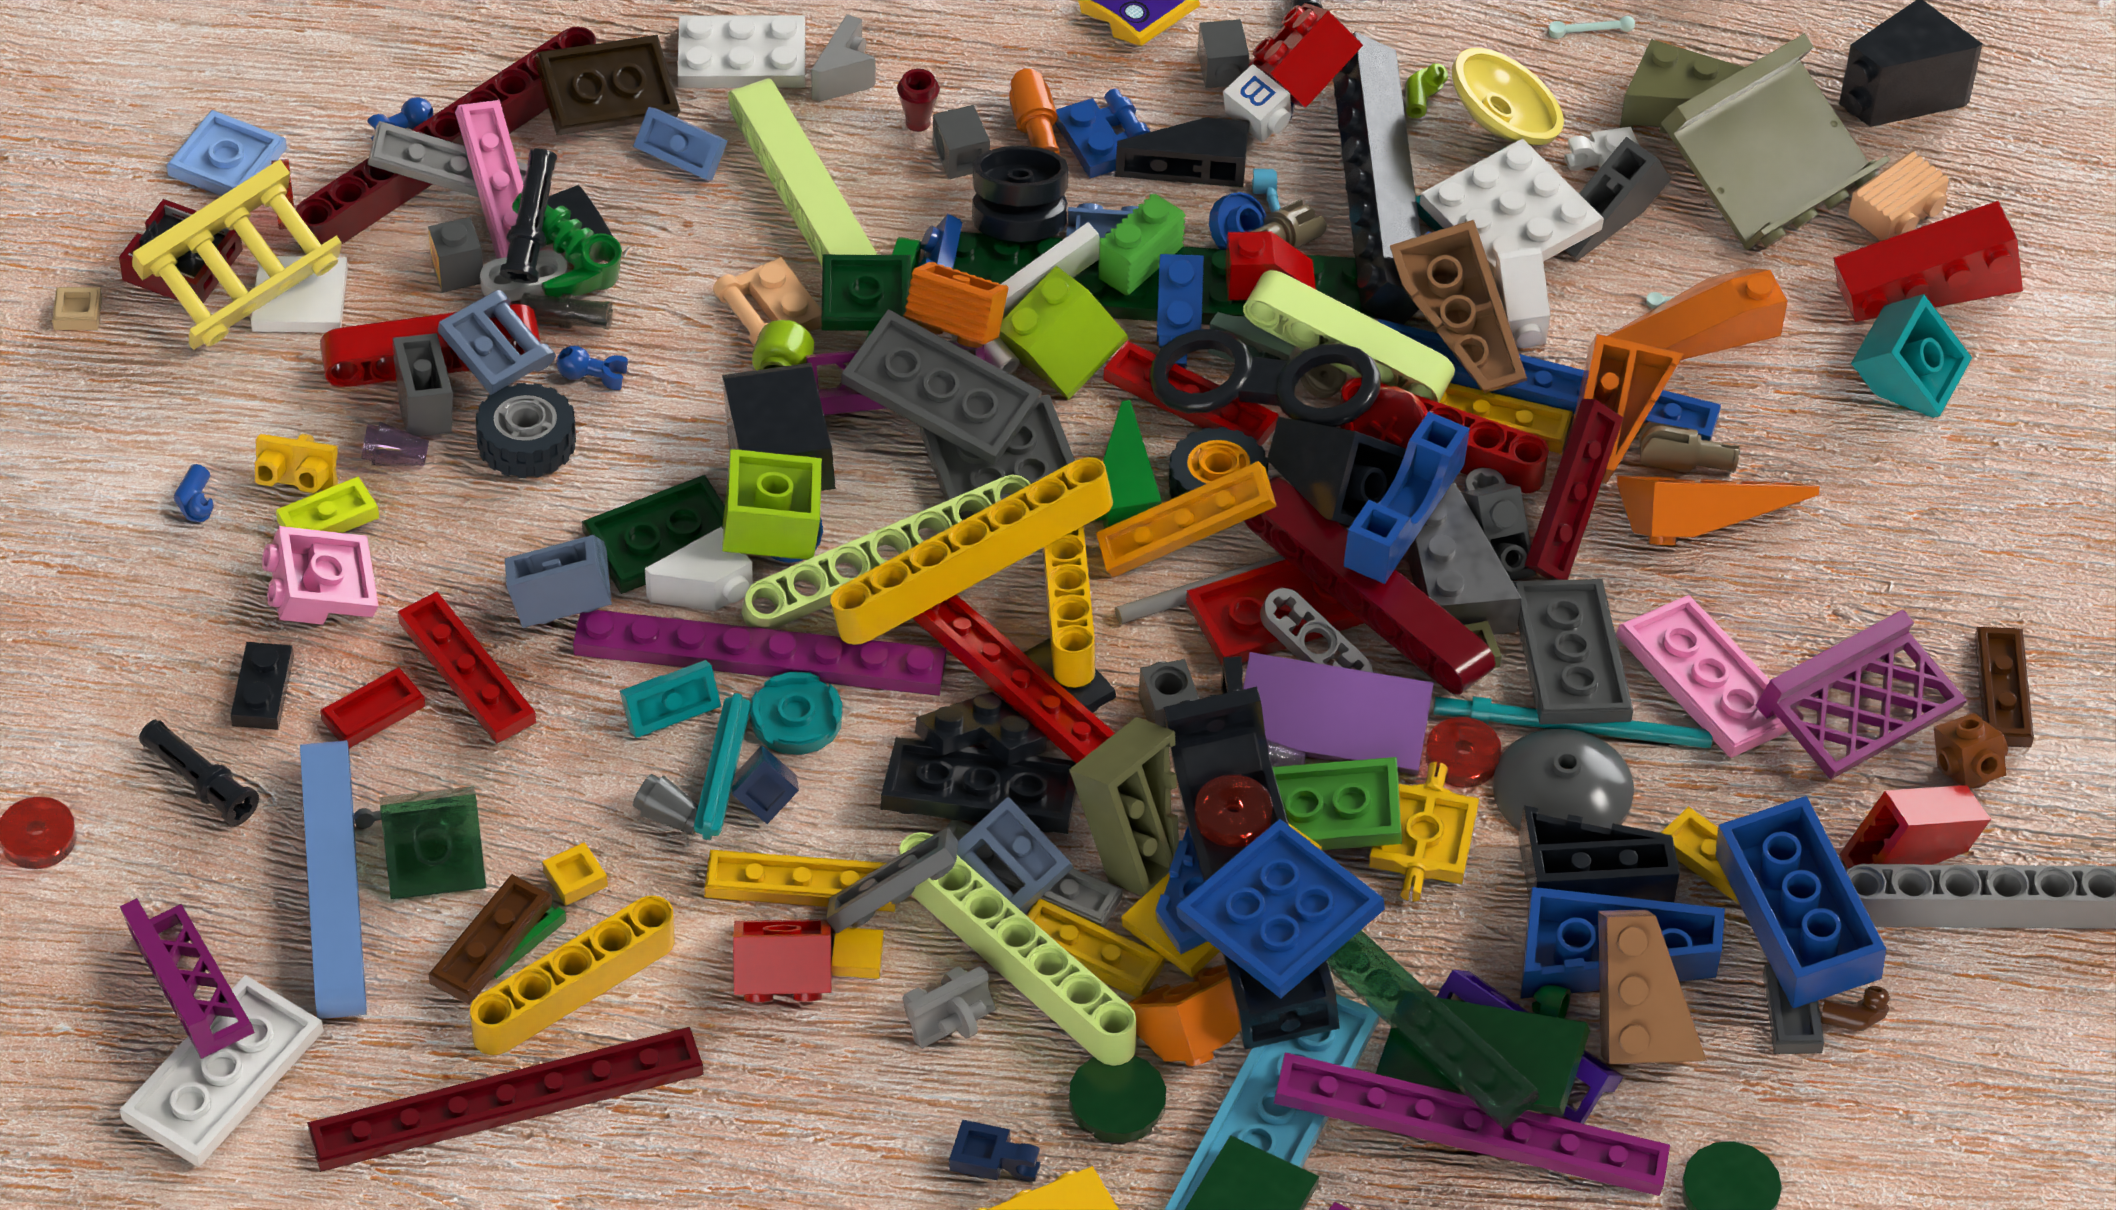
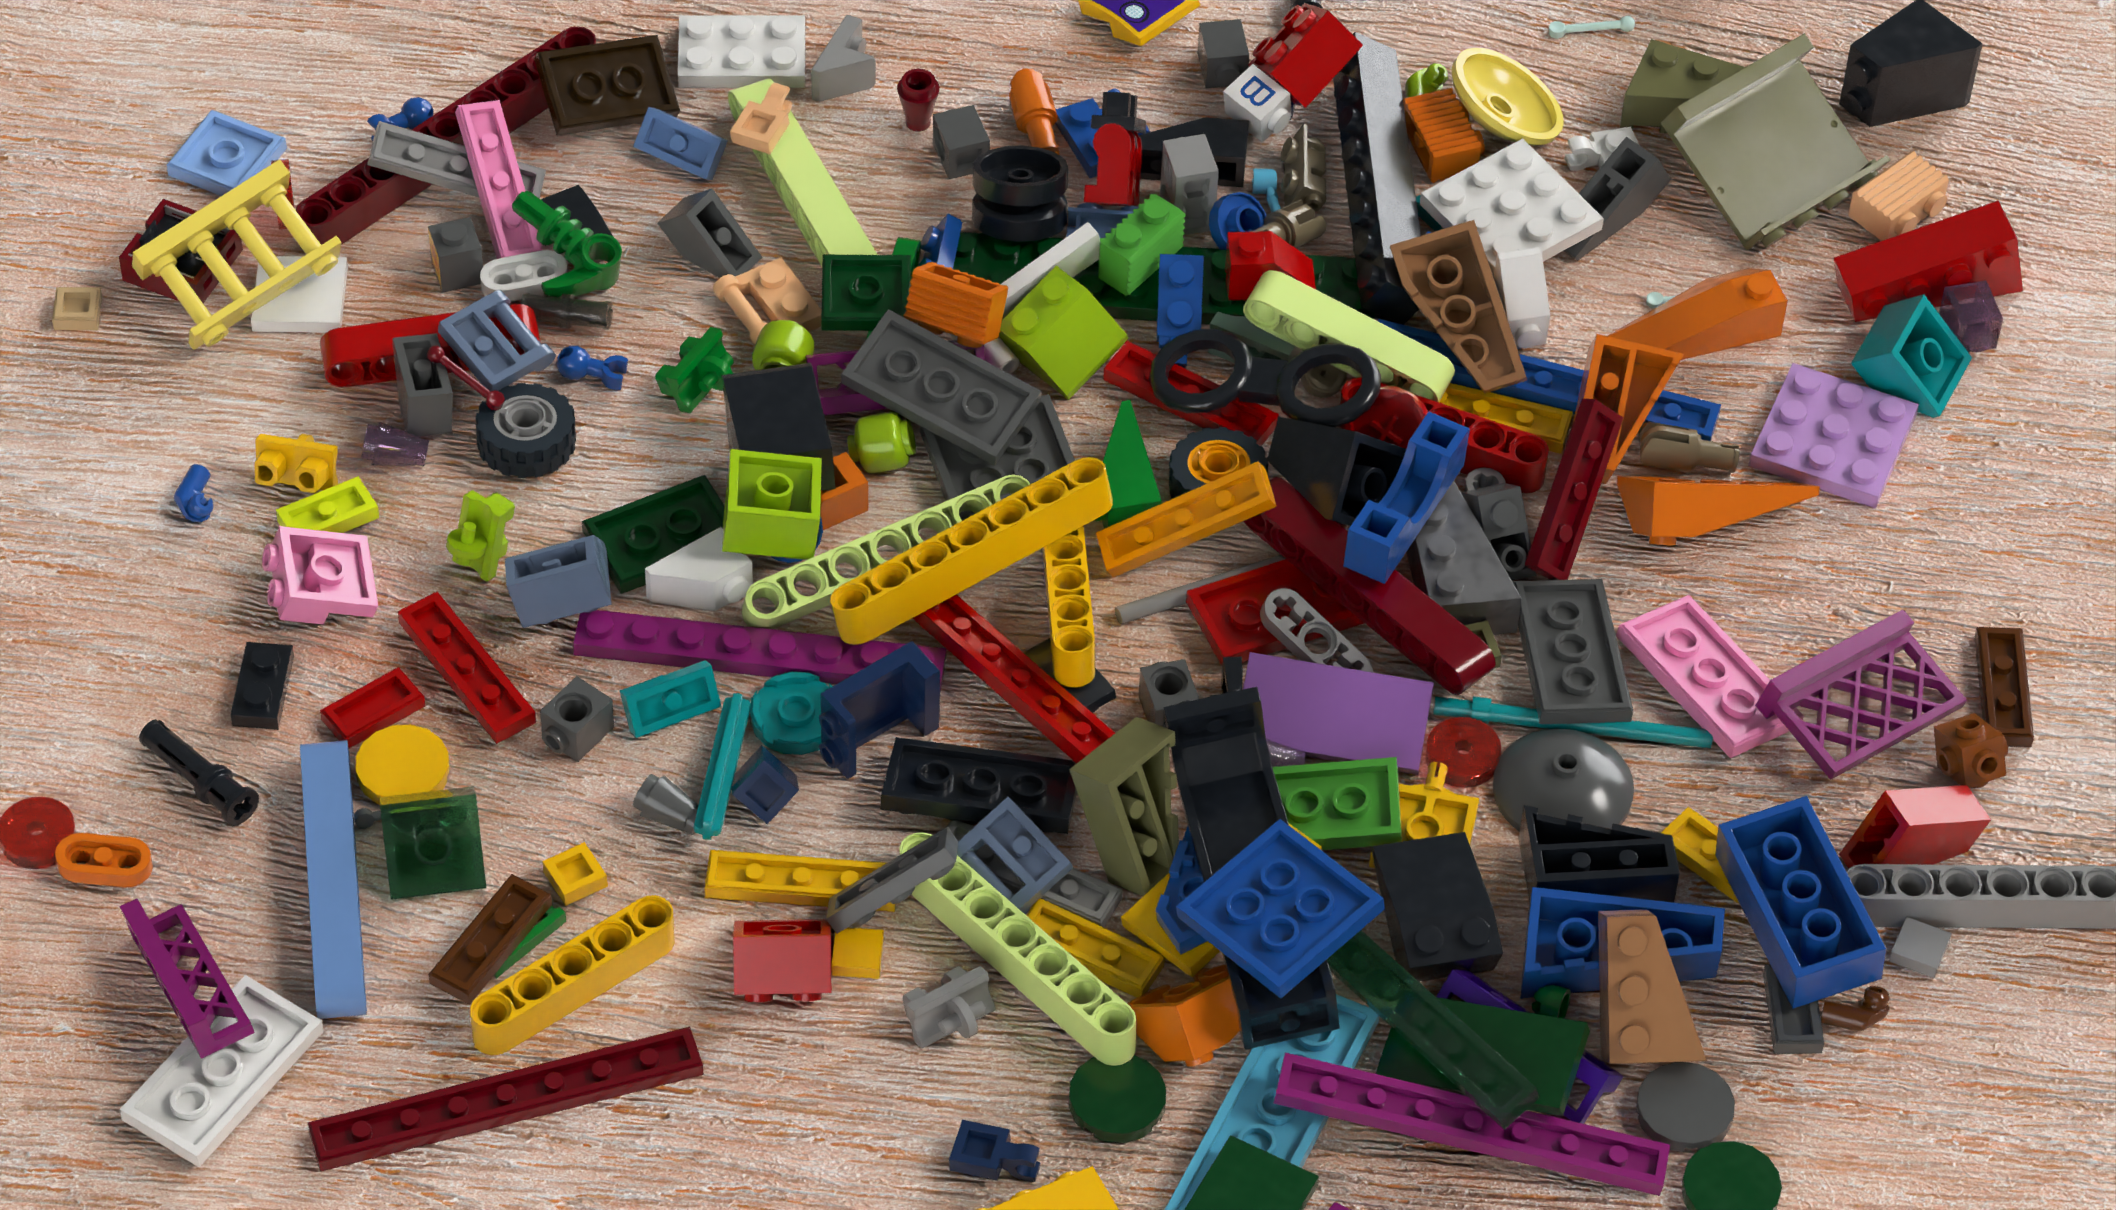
black pin [499,148,557,284] -> none
black plate [915,691,1047,765] -> none
clear red piece [1195,775,1272,847] -> none
none -> orange plate [55,833,153,887]
none -> yellow tile [356,724,450,807]
none -> dark red hinge [427,345,505,410]
none -> lime hips [446,490,515,582]
none -> dark grey brick [540,676,614,762]
none -> green hips [655,327,734,413]
none -> dark grey slope [657,189,763,278]
none -> light nougat plate [730,82,793,154]
none -> dark blue panel [819,641,940,779]
none -> orange panel [820,452,868,530]
none -> lime head [847,411,916,474]
none -> red hips [1084,92,1146,206]
none -> light grey brick [1160,134,1219,235]
none -> dark tan hinge [1281,123,1326,211]
none -> black slope [1371,832,1503,985]
none -> orange brick [1403,88,1485,183]
none -> dark grey tile [1636,1062,1735,1152]
none -> lavender plate [1749,363,1919,508]
none -> light grey tile [1889,917,1952,978]
none -> clear purple brick [1939,281,2003,352]

